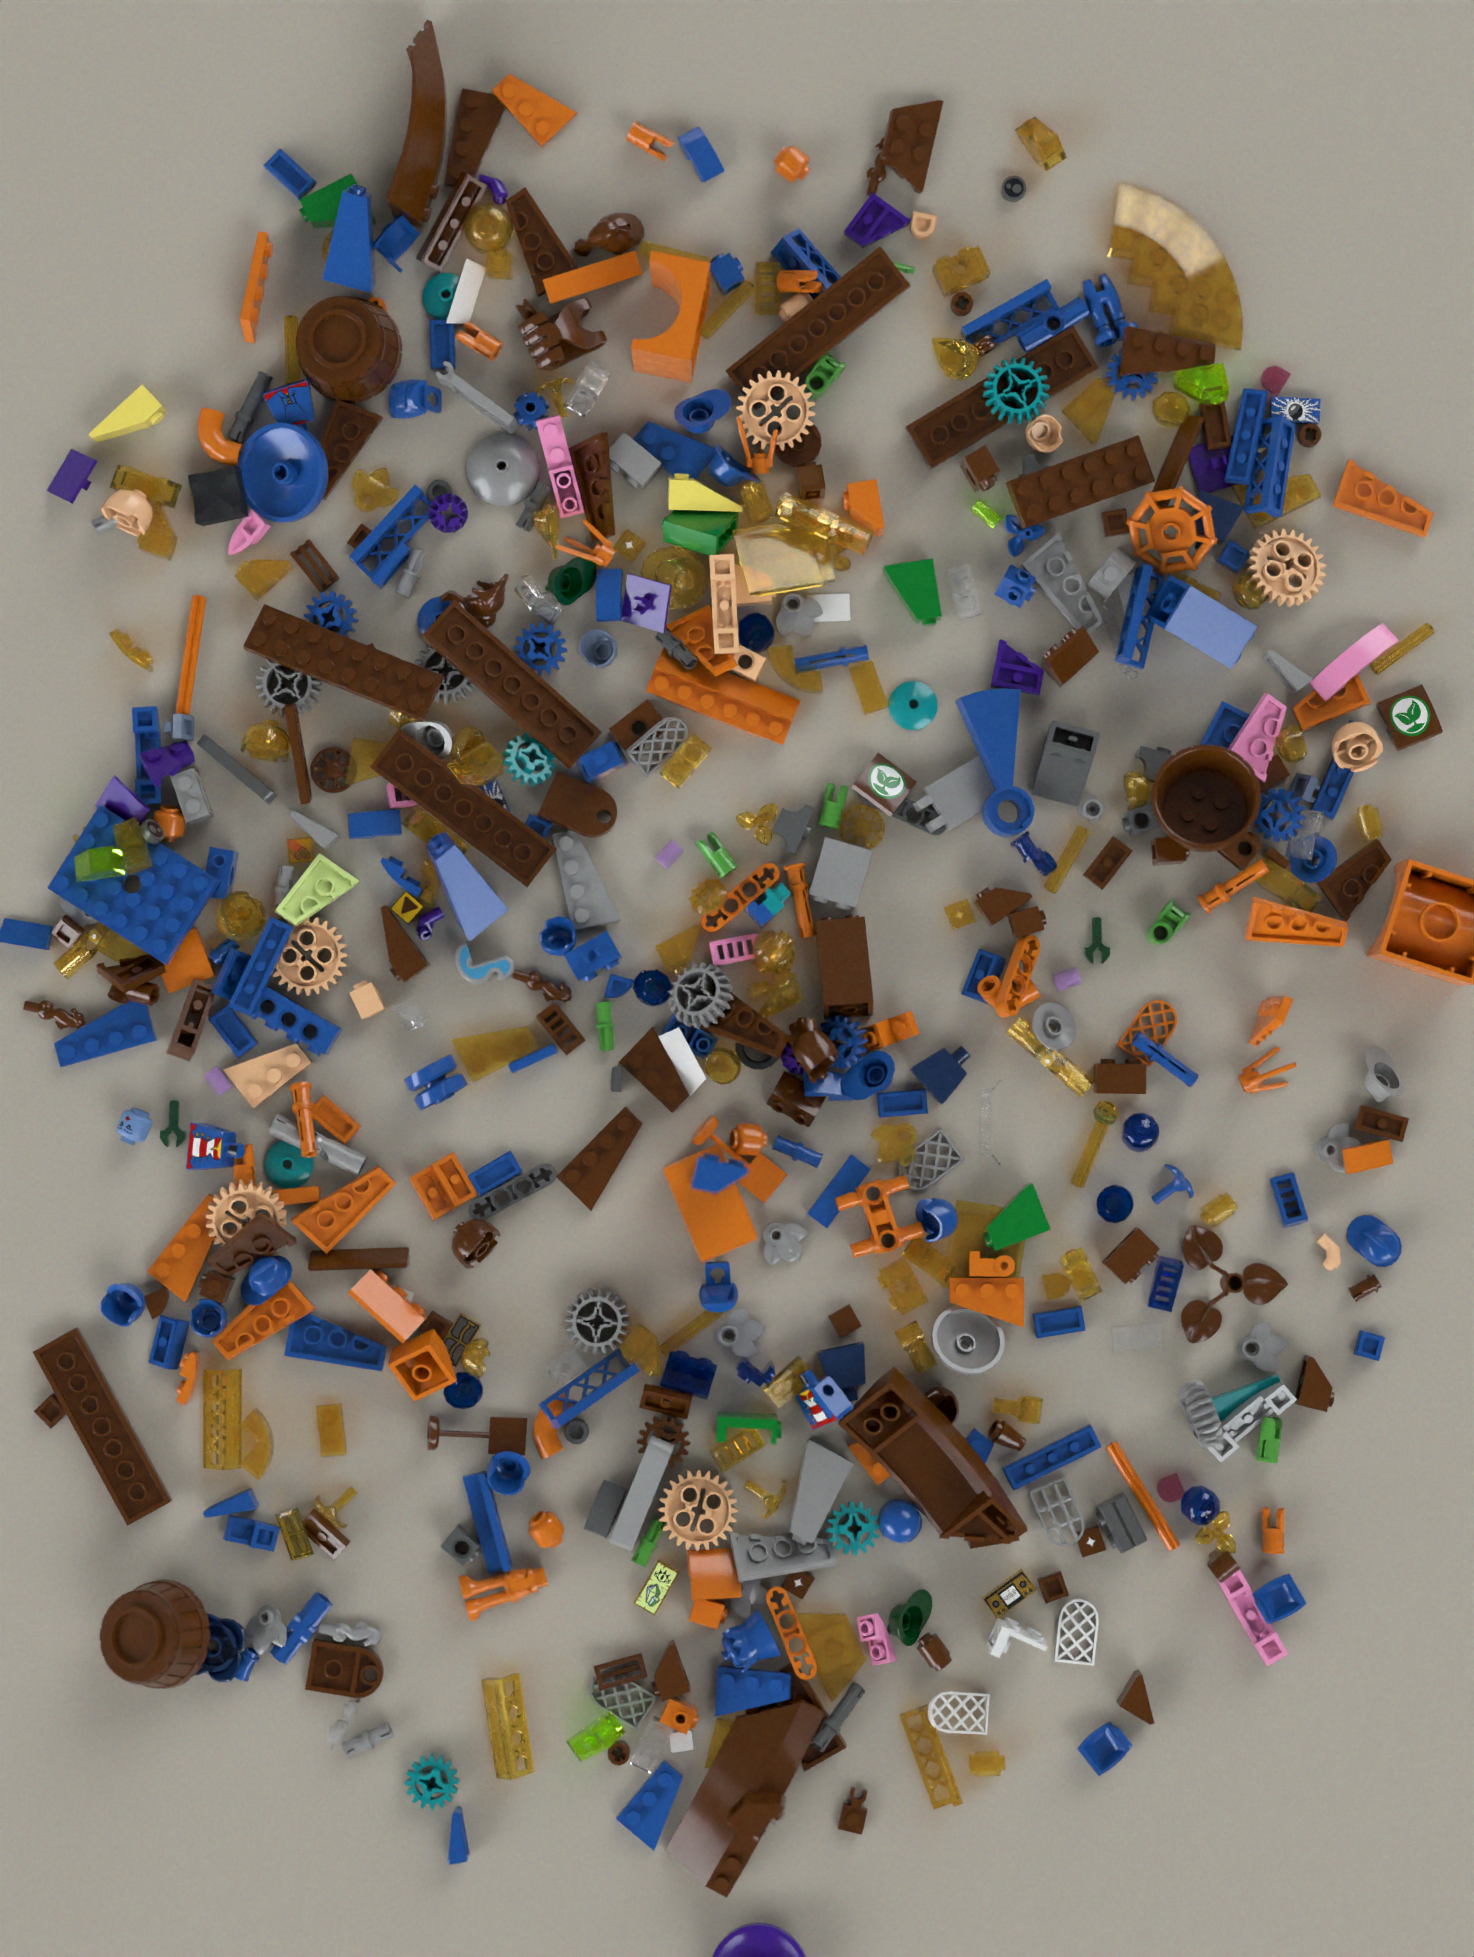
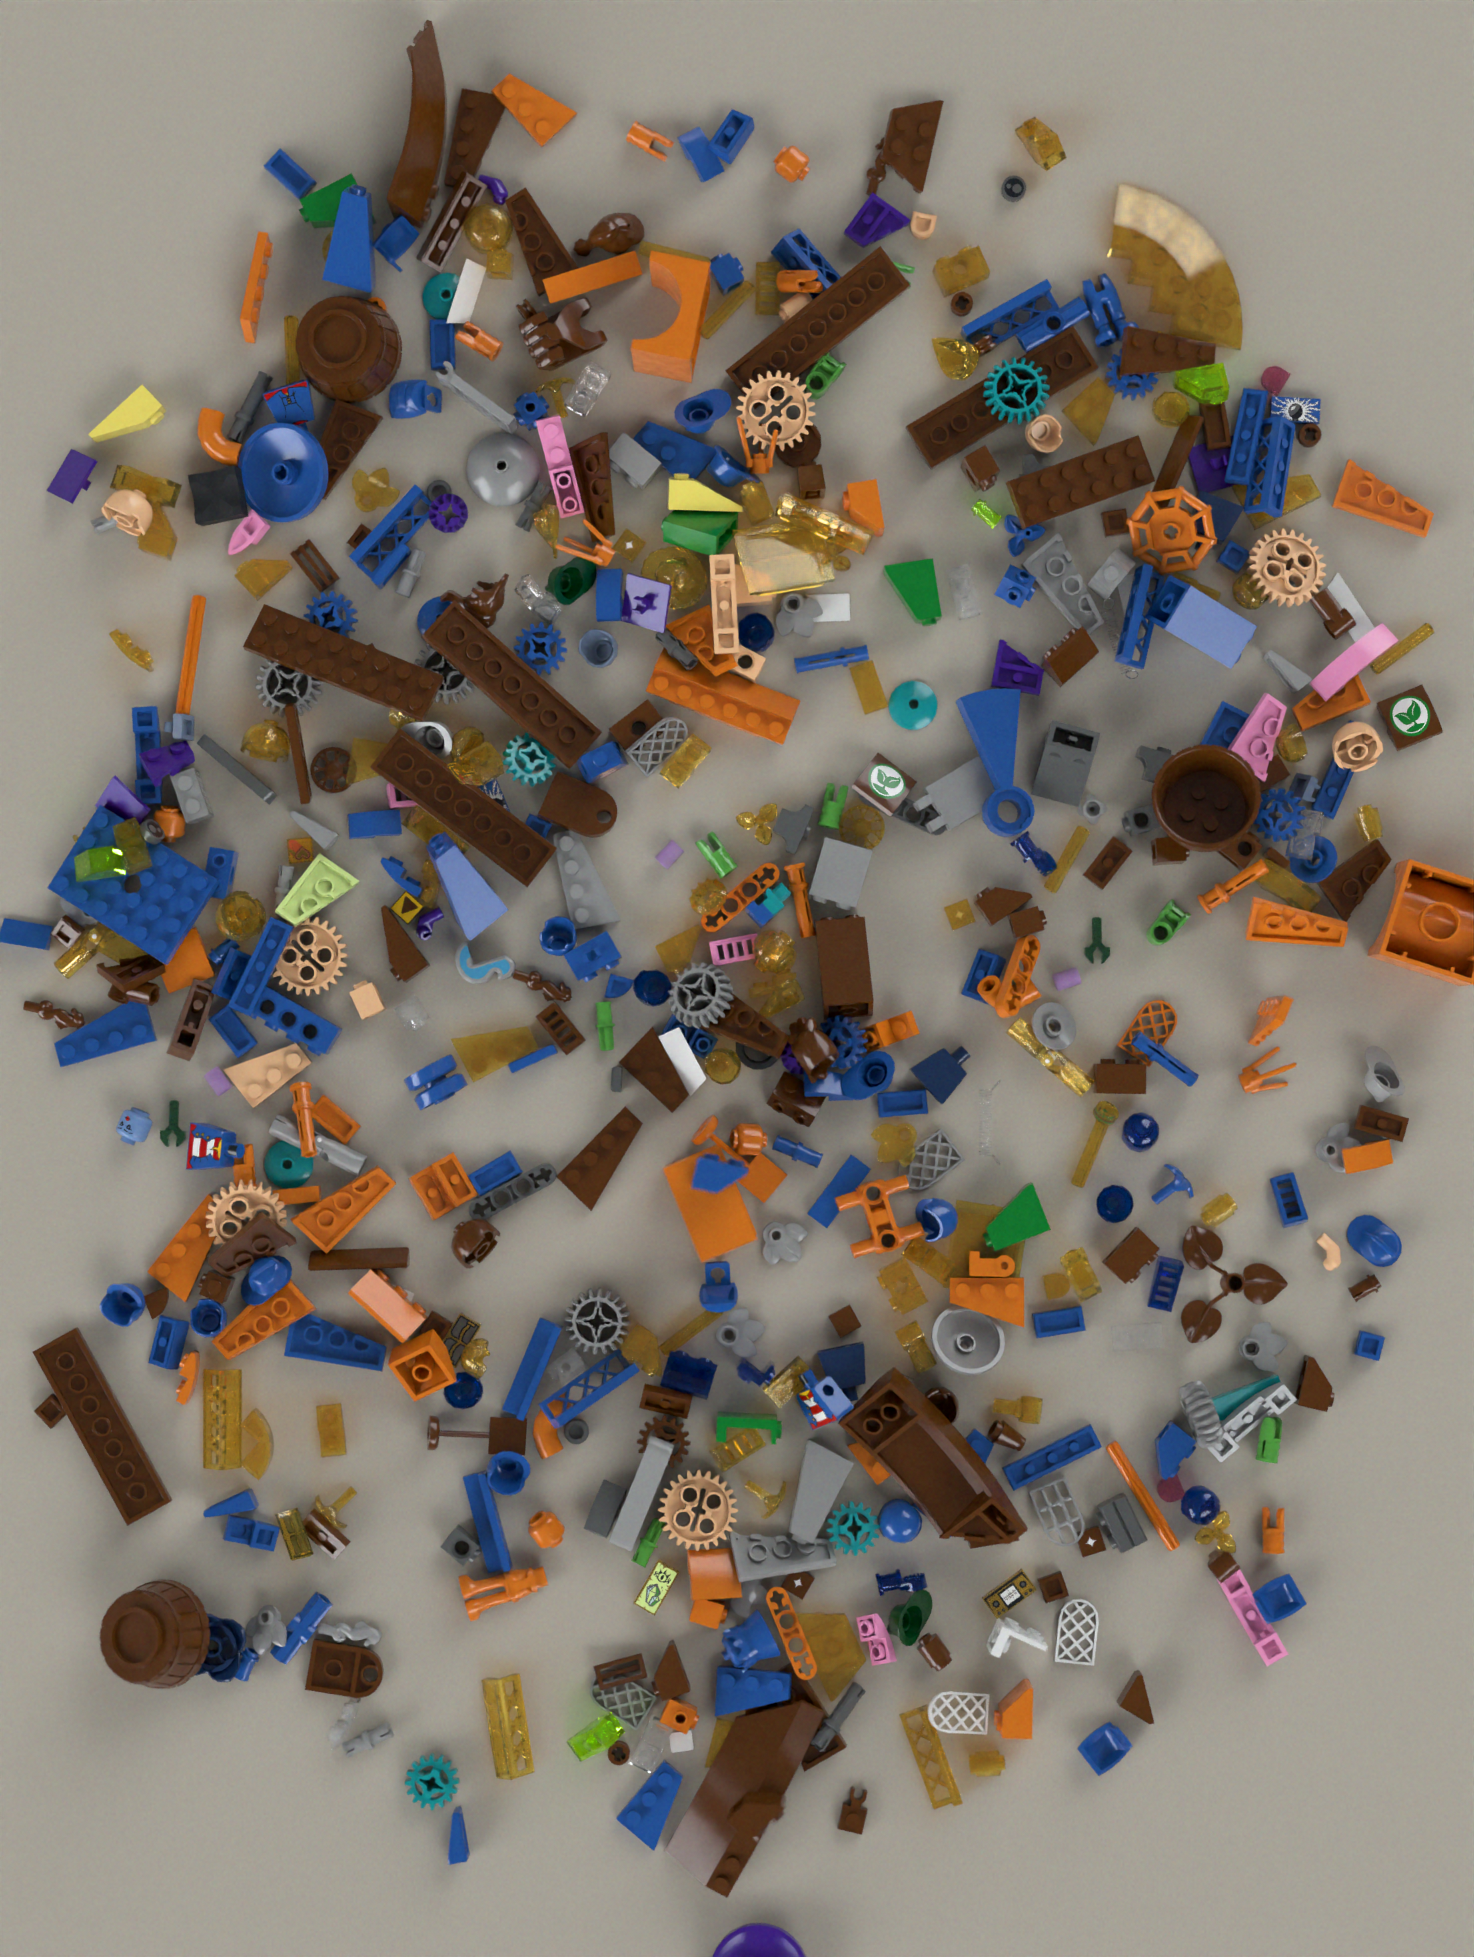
clear yellow brick [767,645,823,694] -> none
clear yellow hair [1123,771,1150,810] -> none
none -> blue fence [502,1317,563,1421]
none -> blue slope [707,109,754,165]
none -> clear blue connector [875,1569,928,1596]
none -> orange slope [993,1679,1033,1739]
none -> blue slope [1155,1421,1197,1480]
none -> reddish brown piece [1309,588,1356,640]
none -> white sticker [1327,573,1375,642]

